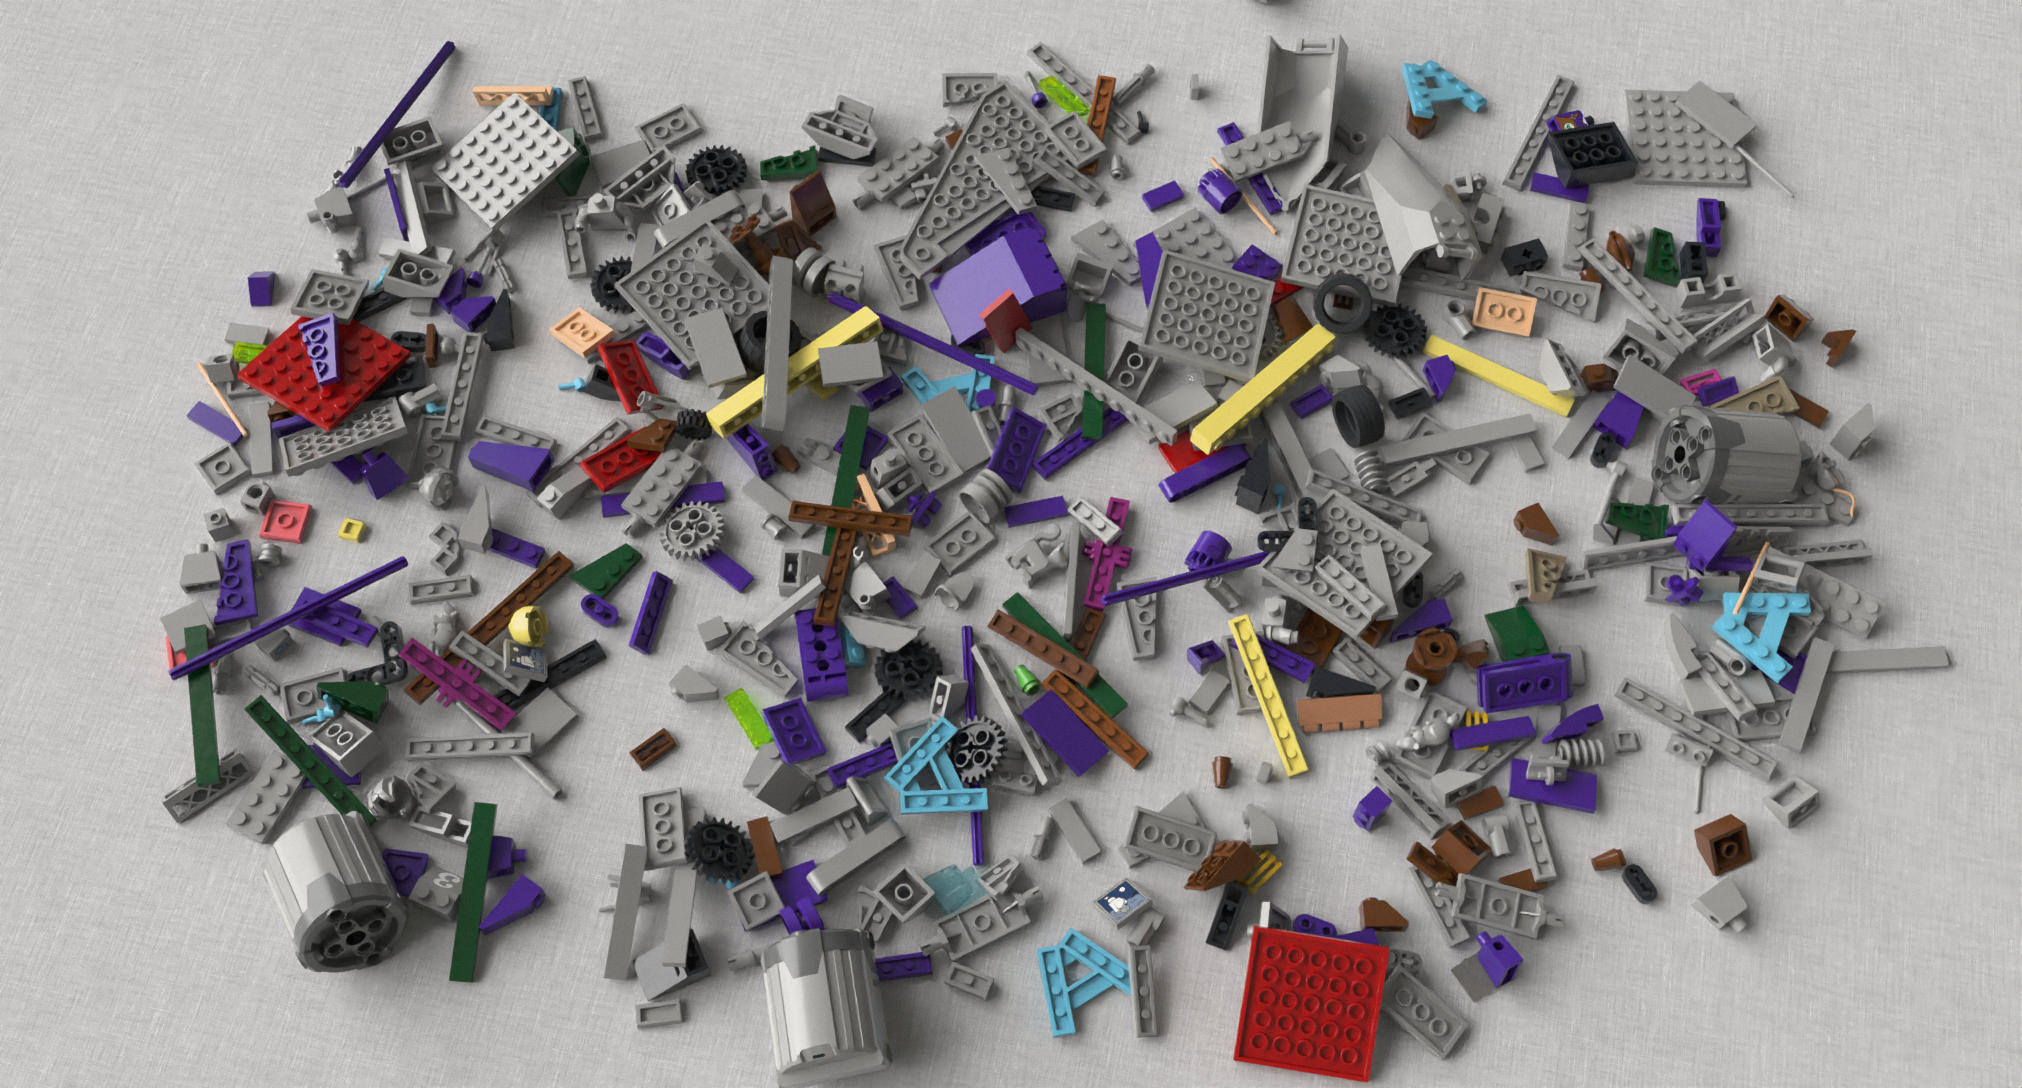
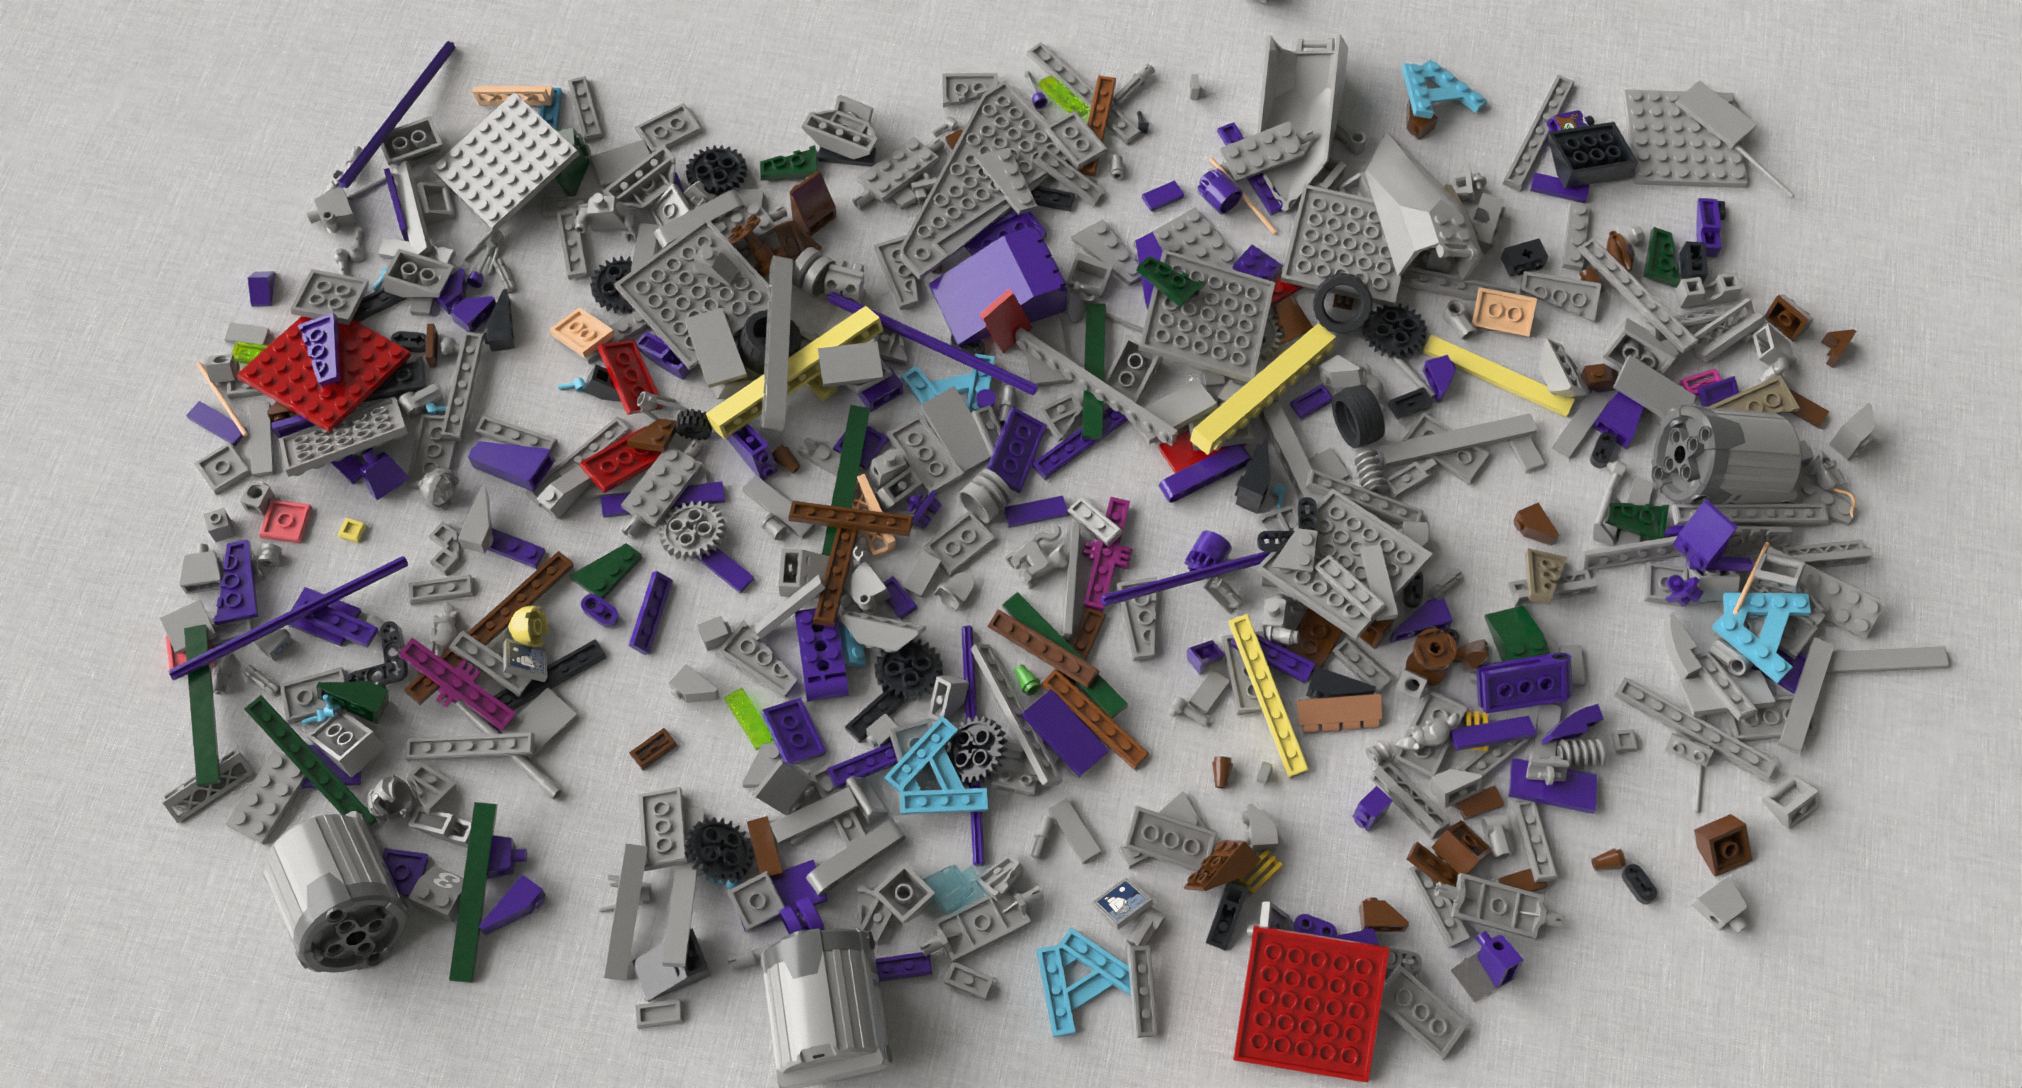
none -> dark green wing [1136,256,1205,307]

